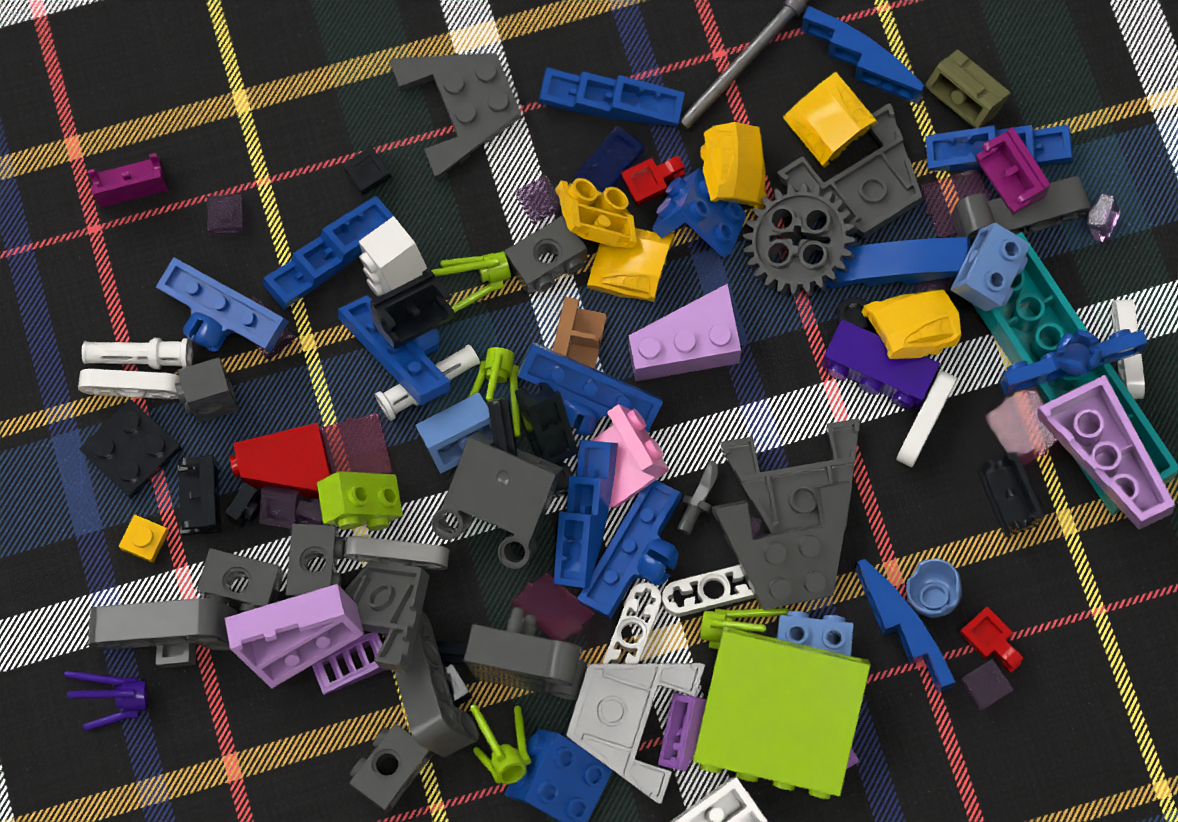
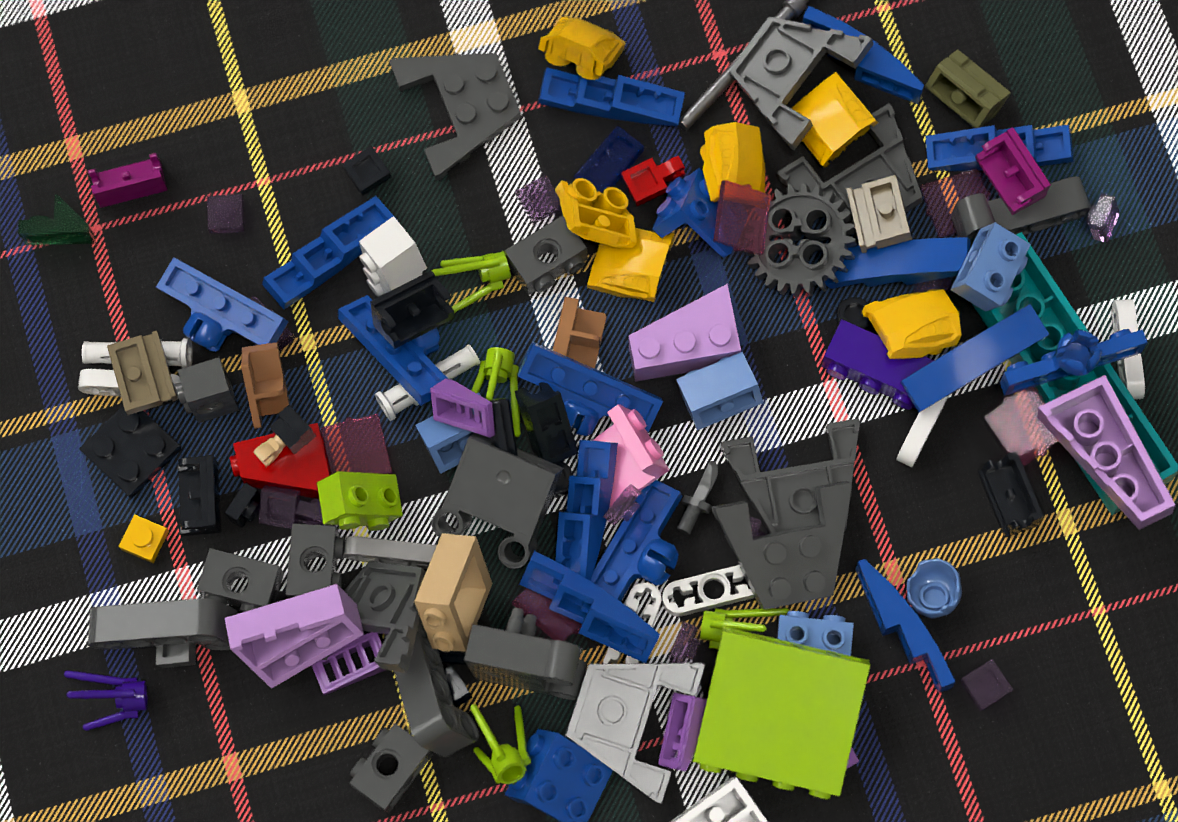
red plate [960,606,1024,673] -> none
none -> clear green slope [18,194,96,245]
none -> dark tan plate [107,330,178,415]
none -> medium nougat panel [241,342,290,429]
none -> black piece [253,405,316,467]
none -> tan window [414,533,492,652]
none -> medium lavender slope [430,378,495,438]
none -> blue slope [519,551,660,663]
none -> yellow slope [538,16,626,80]
none -> clear purple plate [603,484,642,526]
none -> clear purple plate [669,622,701,663]
none -> medium blue brick [676,352,763,431]
none -> clear pink piece [713,180,771,255]
none -> wing [729,17,874,150]
none -> plate [846,175,912,253]
none -> blue slope [900,304,1049,413]

